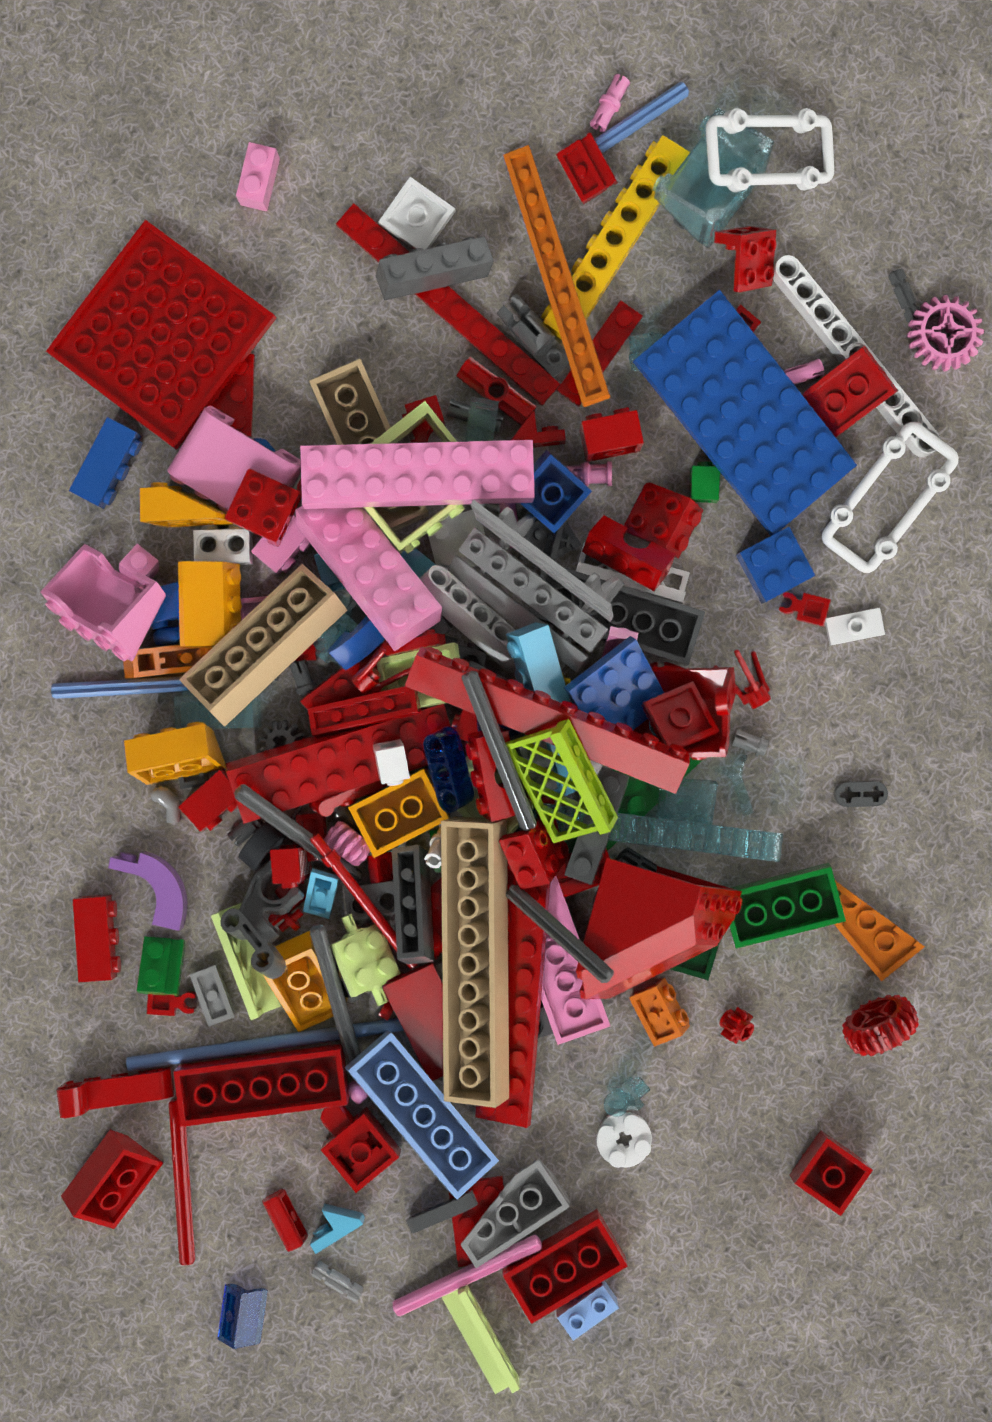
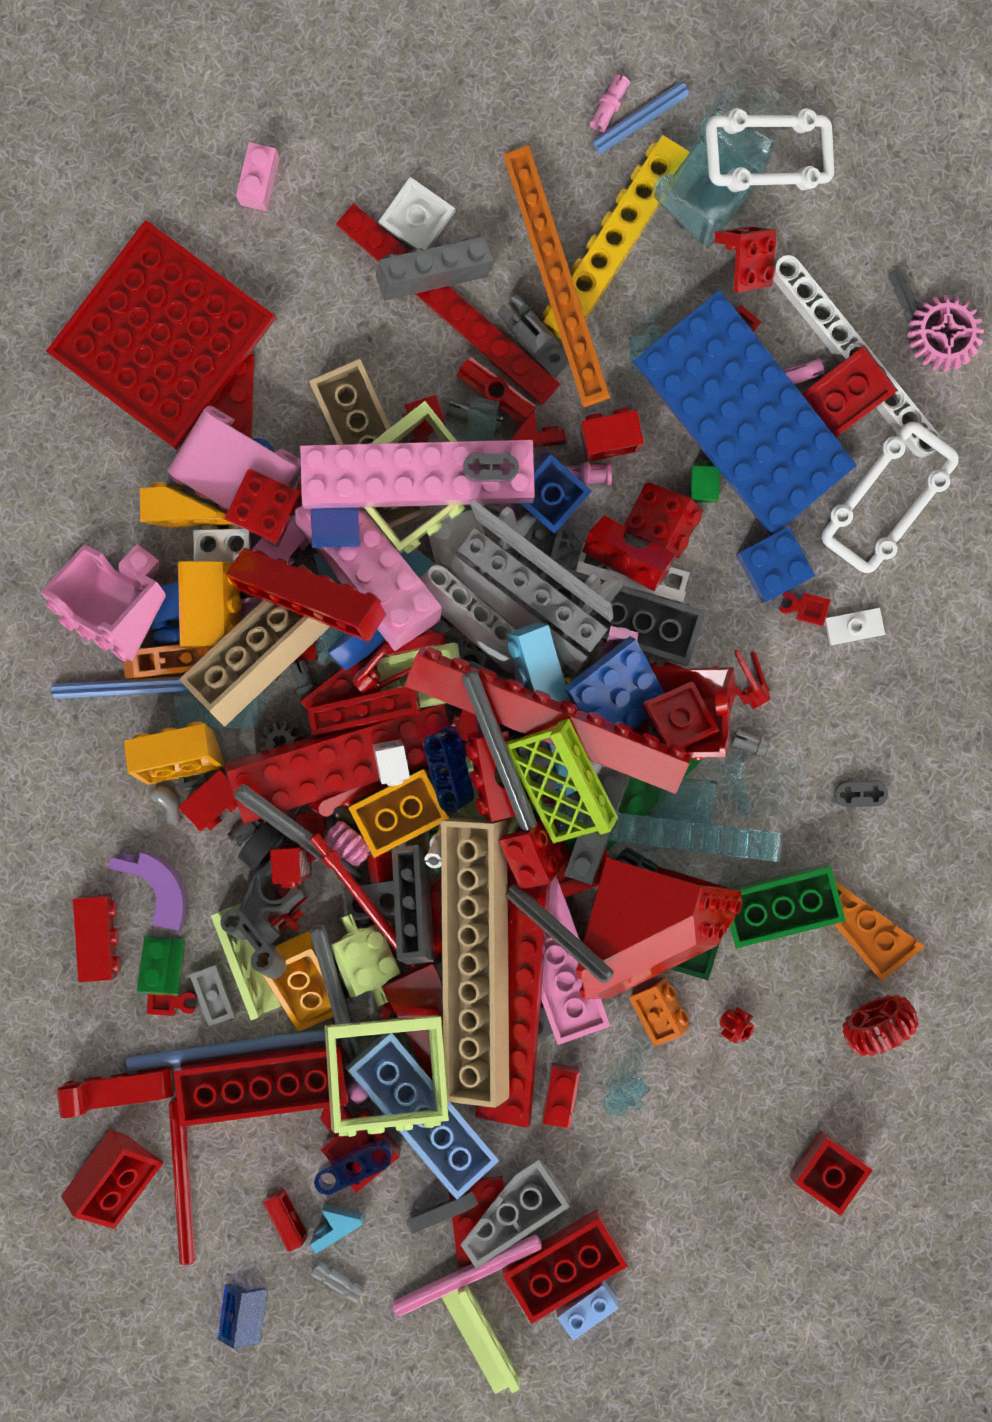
blue brick [69,417,142,509] -> none
medium azure slope [303,868,341,919] -> none
red plate [556,133,618,204] -> none
red plate [557,300,643,407] -> none
white plate [596,1110,652,1168] -> none
none -> red brick [226,548,387,642]
none -> blue piece [311,507,360,550]
none -> clear blue beam [314,1138,393,1195]
none -> yellowish green window [325,1015,449,1137]
none -> dark grey beam [463,453,519,482]
none -> red brick [542,1063,580,1128]

